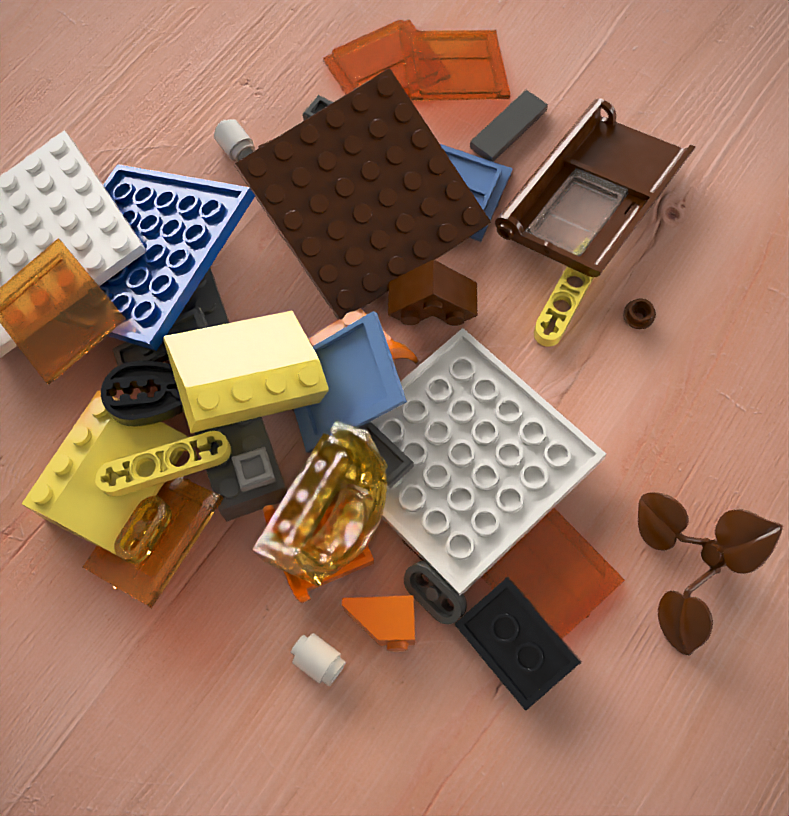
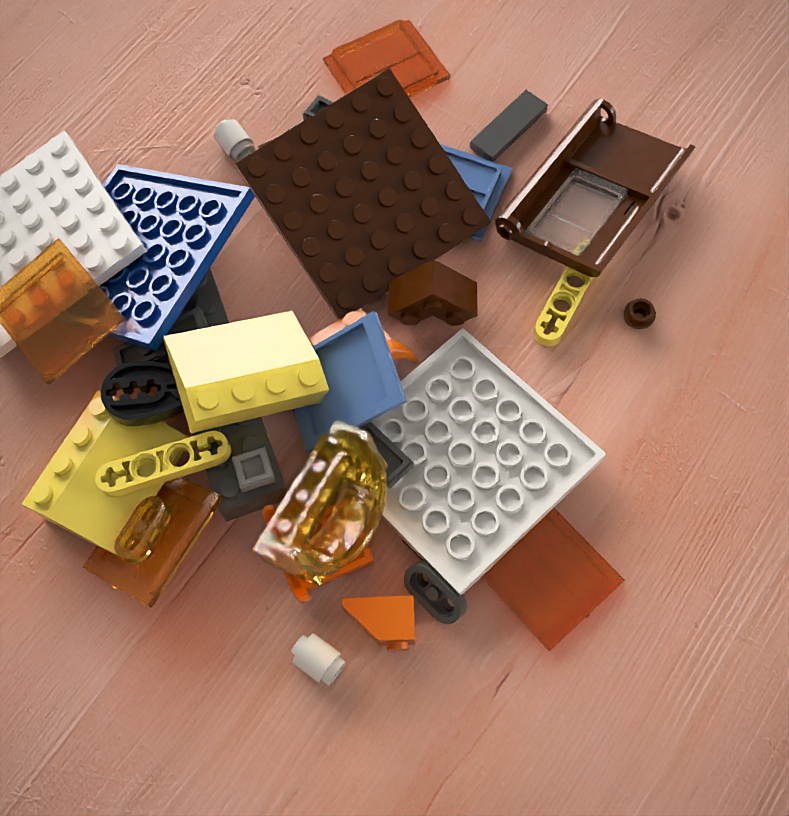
clear orange piece [399,30,511,101] -> none
black plate [454,577,582,711] -> none
reddish brown plant [638,492,783,656] -> none

